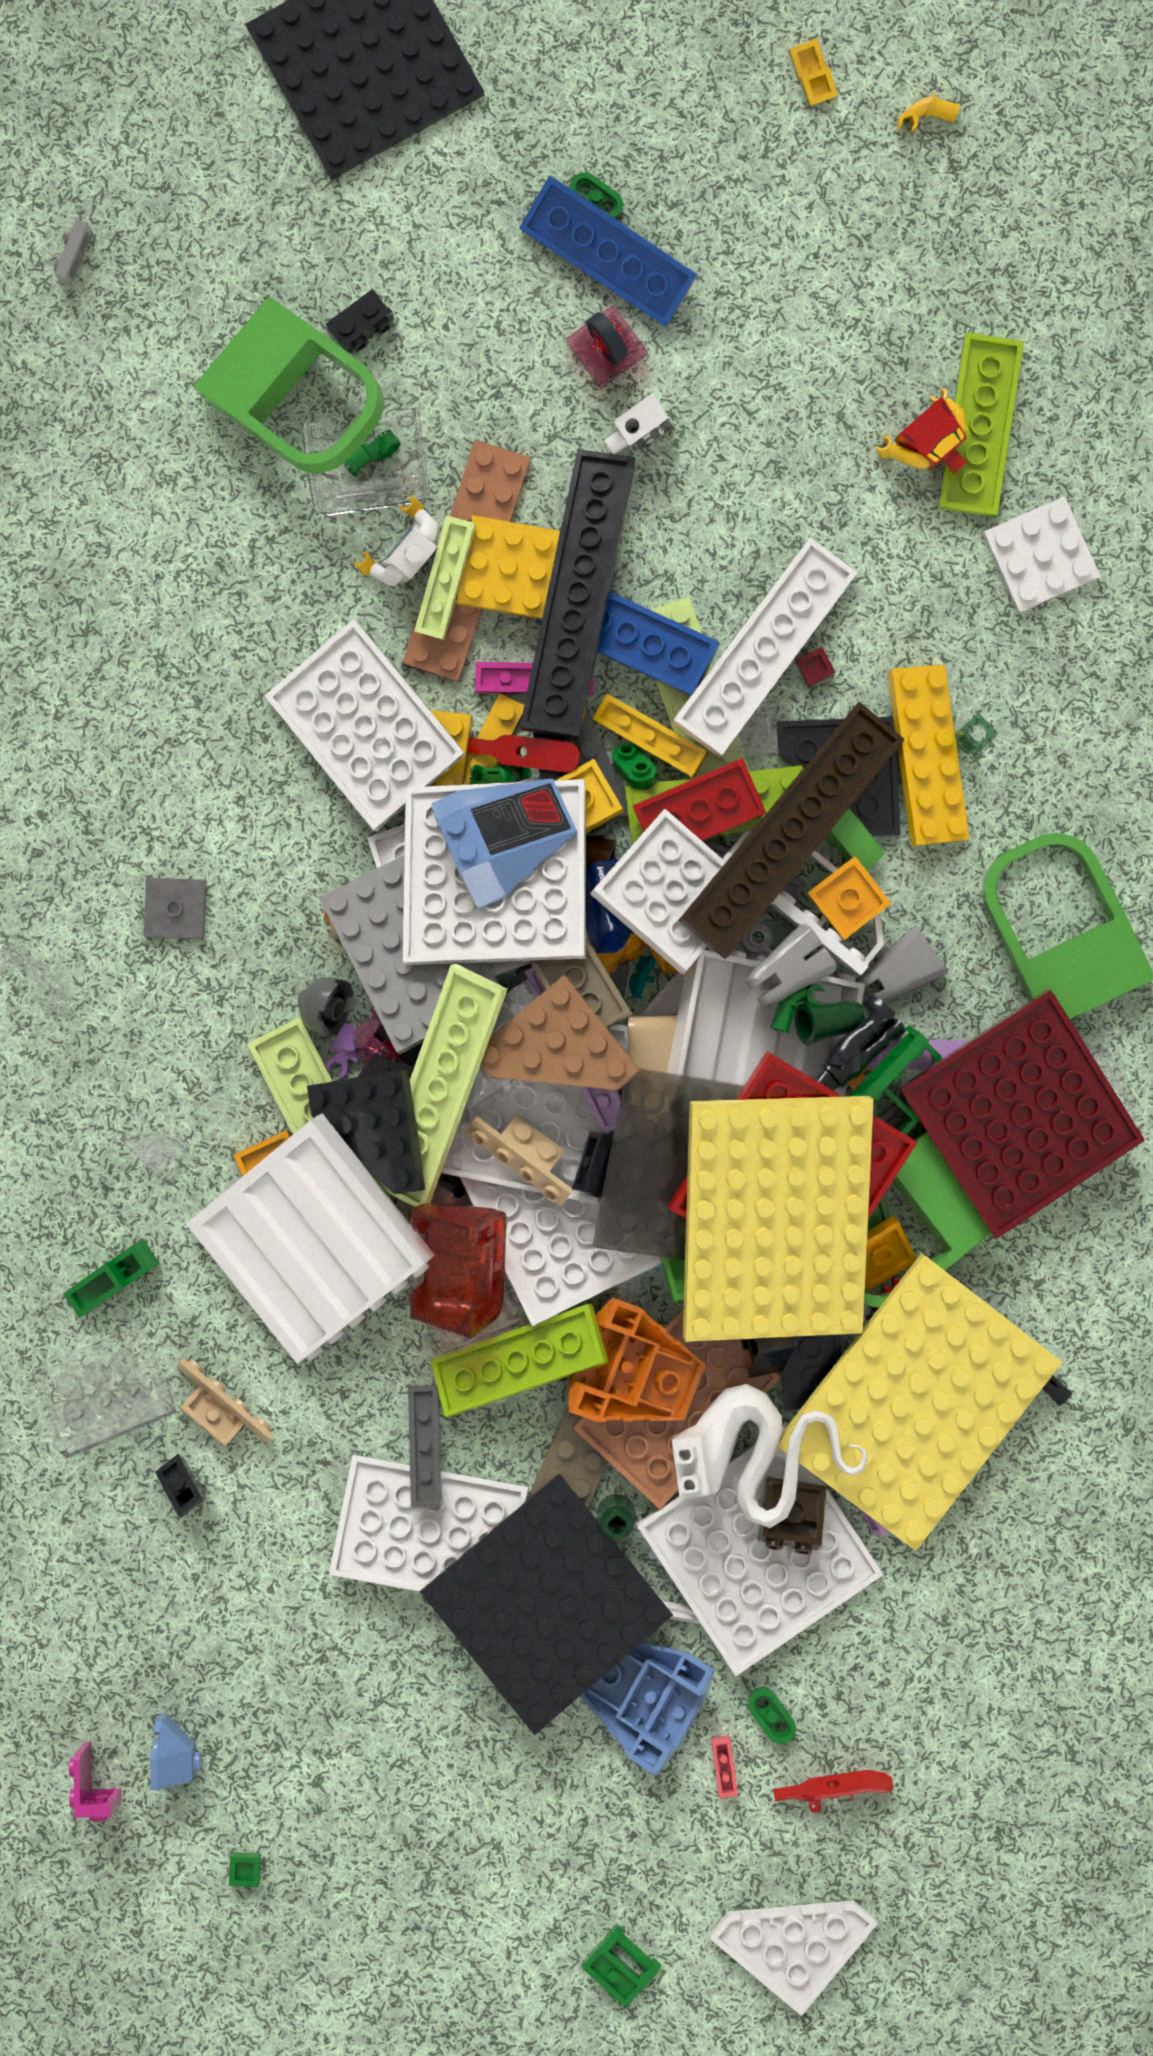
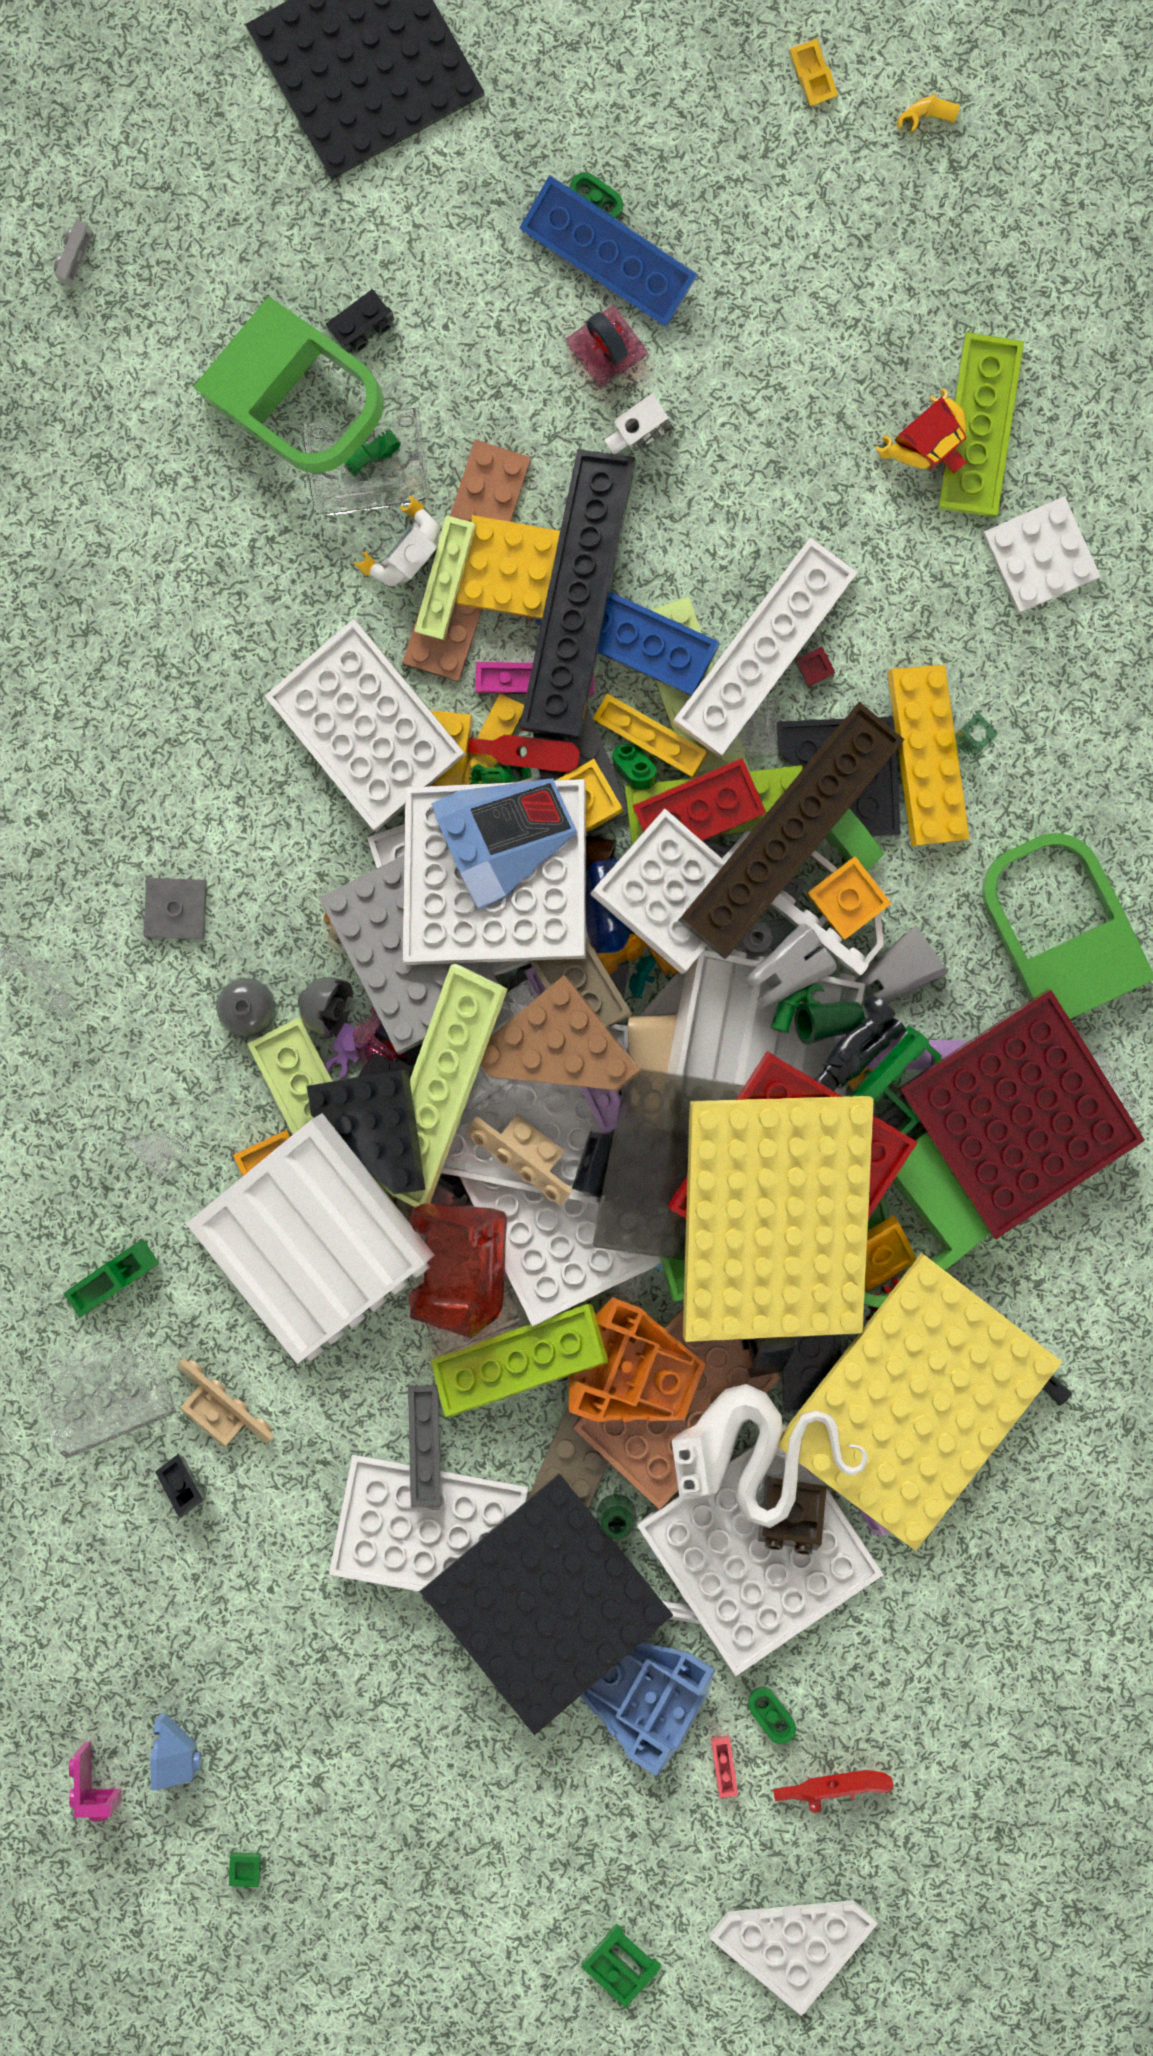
none -> dark grey cylinder [216,978,276,1037]

